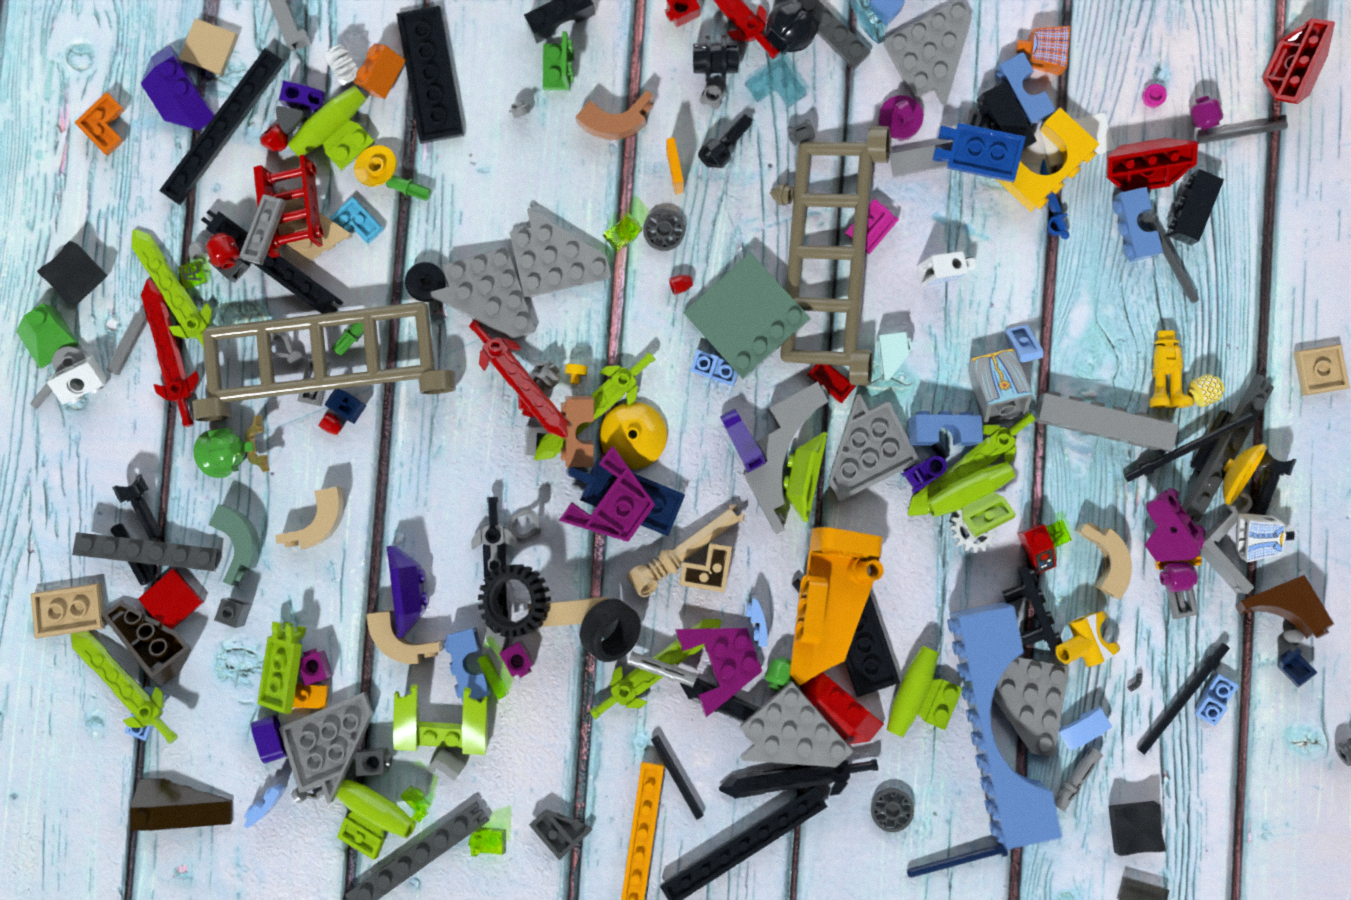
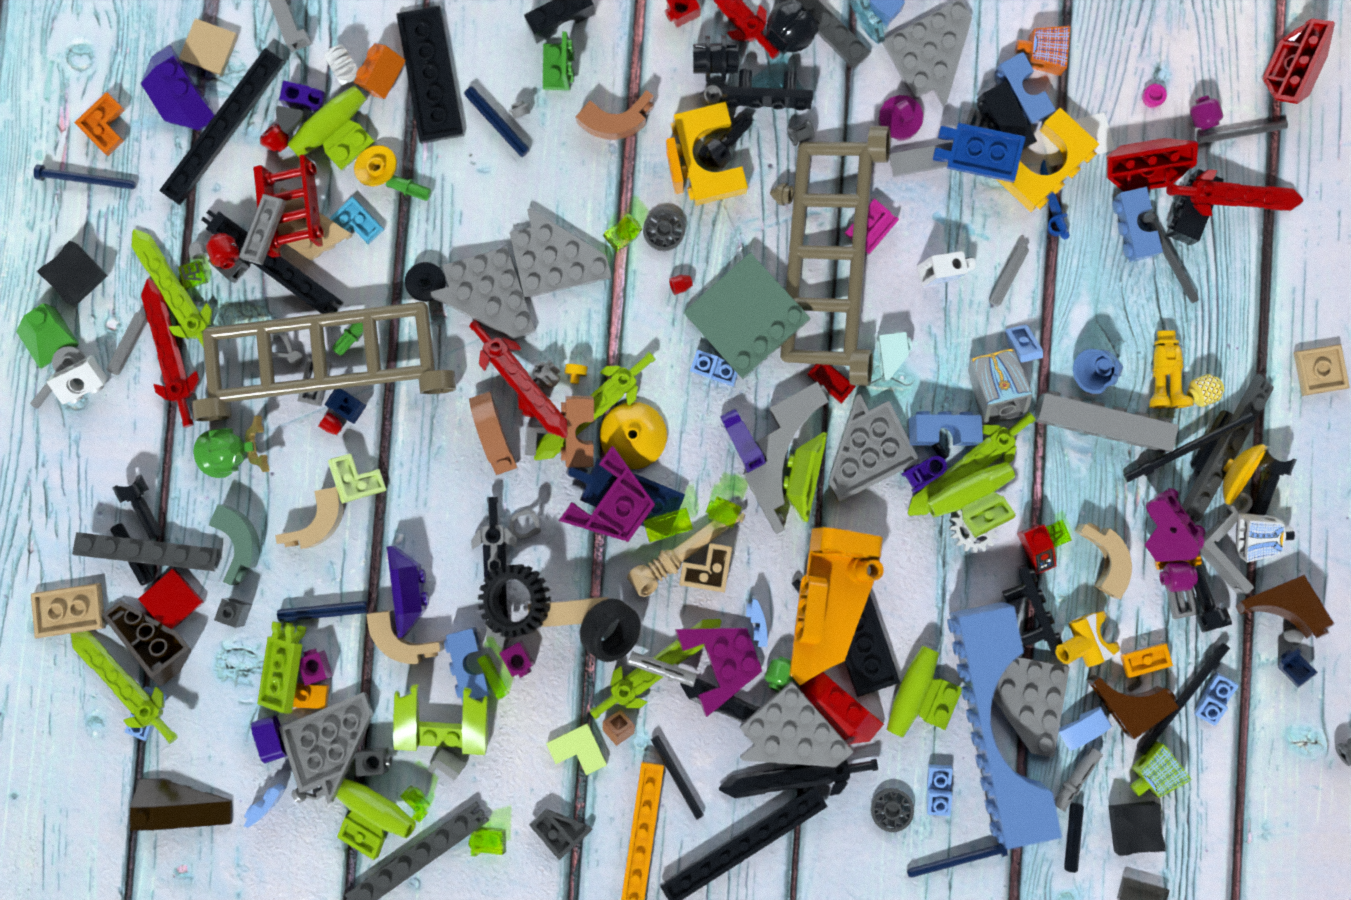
none -> dark blue bar [33,164,136,189]
none -> dark blue axle [277,601,368,622]
none -> yellowish green tile [328,454,386,504]
none -> dark blue axle [464,86,530,157]
none -> nougat arch [469,391,517,475]
none -> yellowish green tile [546,723,607,775]
none -> nougat slope [602,709,635,746]
none -> clear neon green tile [643,507,693,543]
none -> yellow arch [670,102,748,206]
none -> clear neon green bracket [706,496,742,529]
none -> black plate [722,69,813,111]
none -> light blue slope [927,764,953,816]
none -> light grey axle [989,244,1029,307]
none -> black axle [1064,803,1084,873]
none -> medium blue helmet [1073,349,1123,394]
none -> reddish brown arch [1087,675,1179,739]
none -> light orange plate [1120,643,1173,678]
none -> lime torso [1130,741,1192,797]
none -> red sword [1166,169,1303,216]
none -> black piece [1194,566,1232,633]

